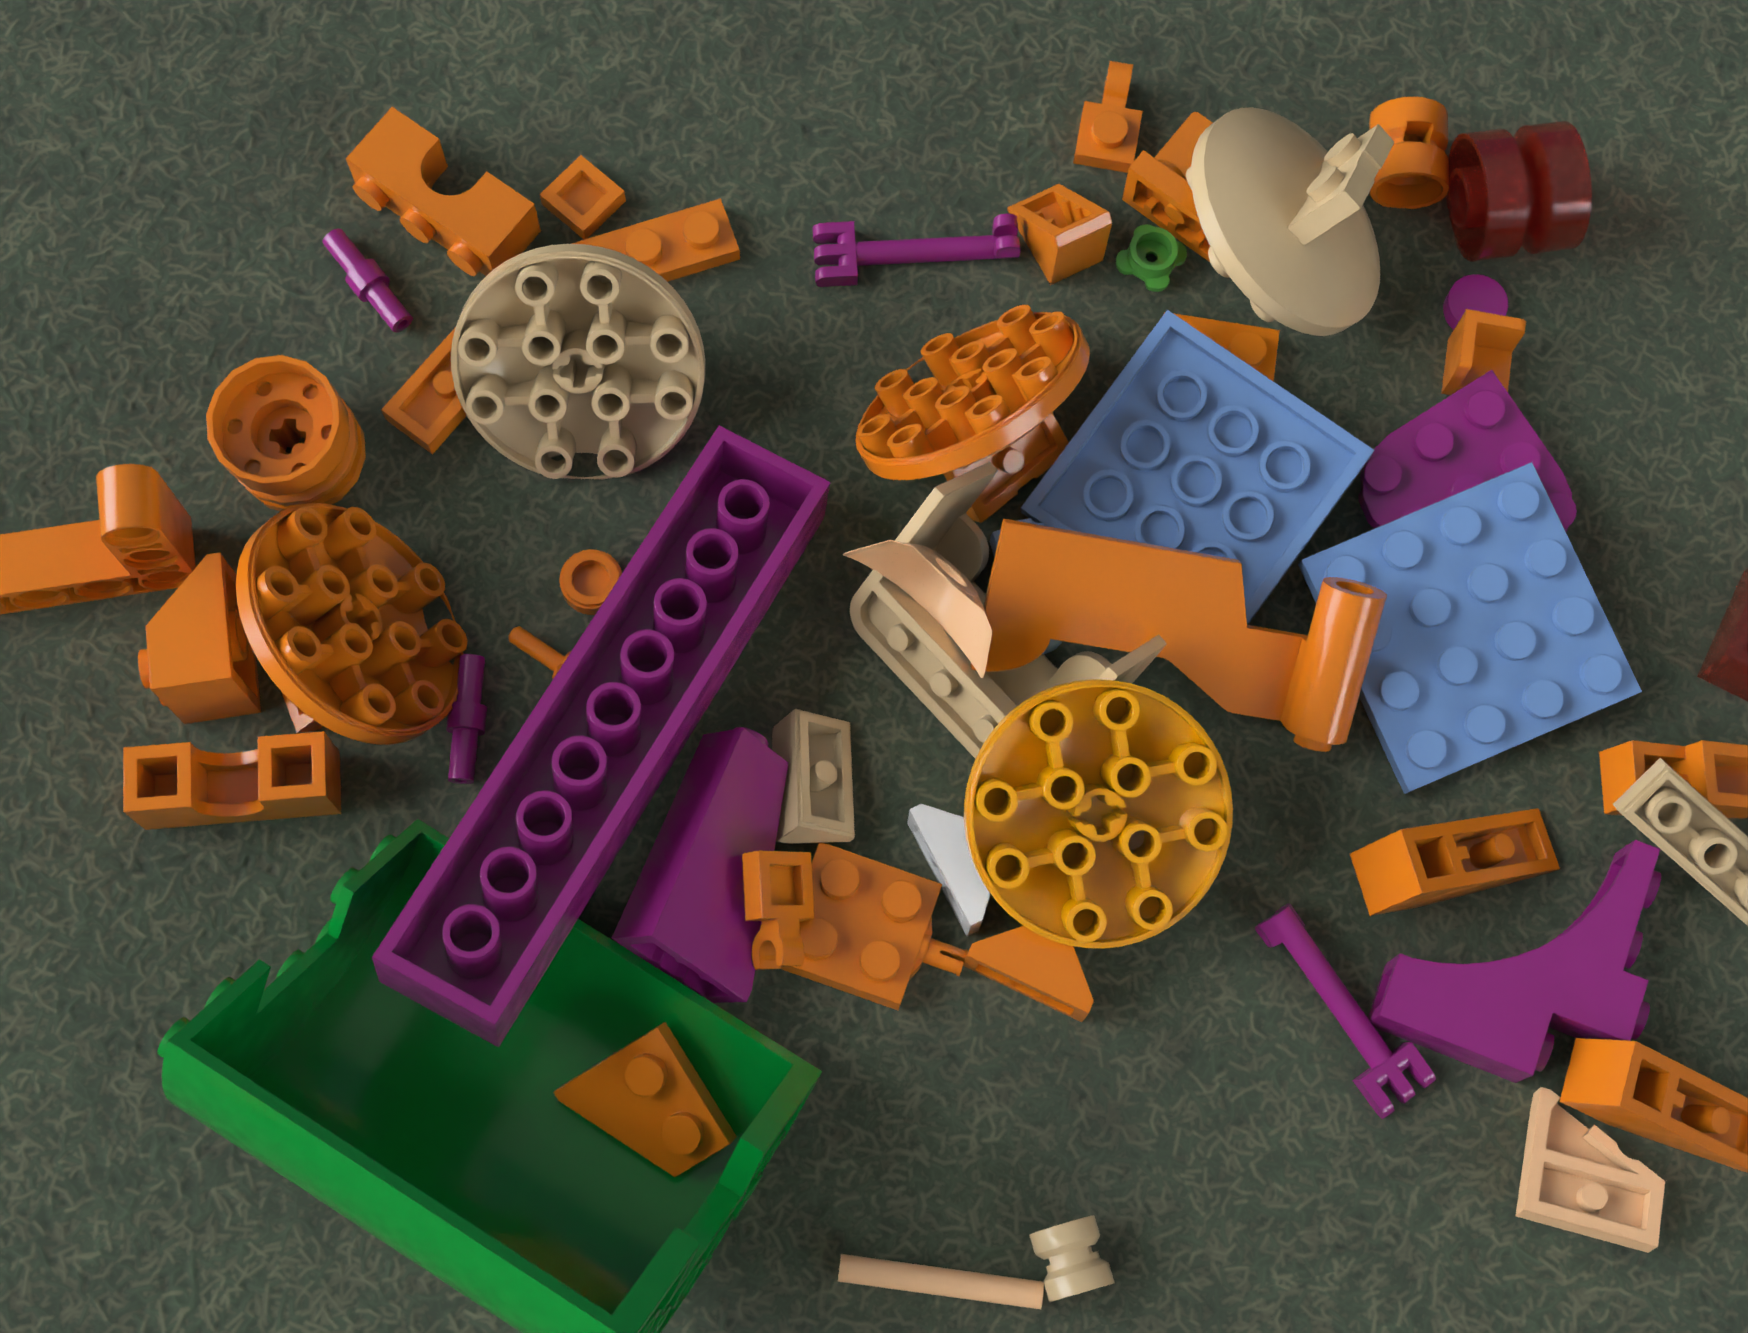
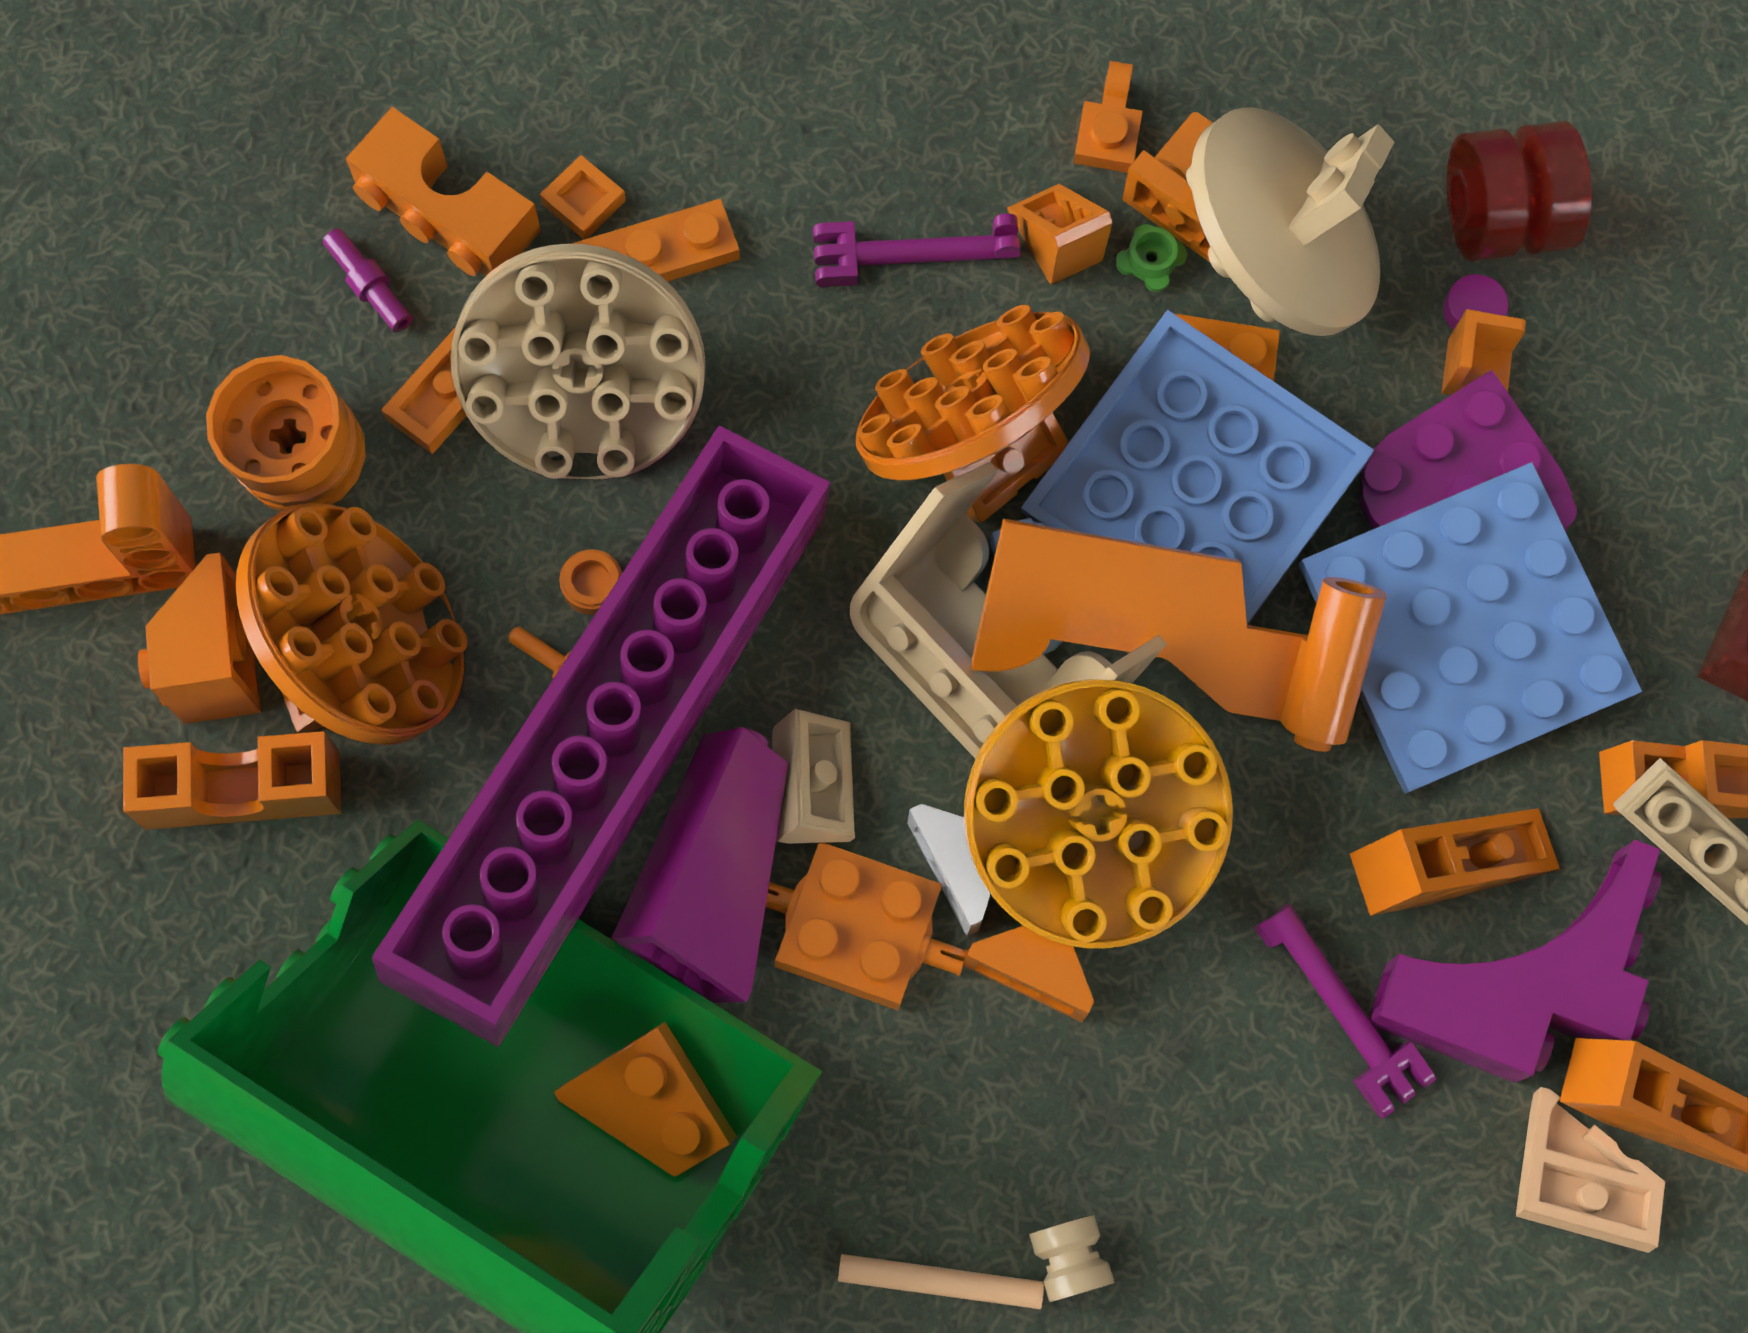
magenta bar [446,654,487,784] -> none
orange plate [742,850,815,970] -> none
light nougat piece [843,540,993,678] -> none
orange wheel [1369,97,1449,209] -> none

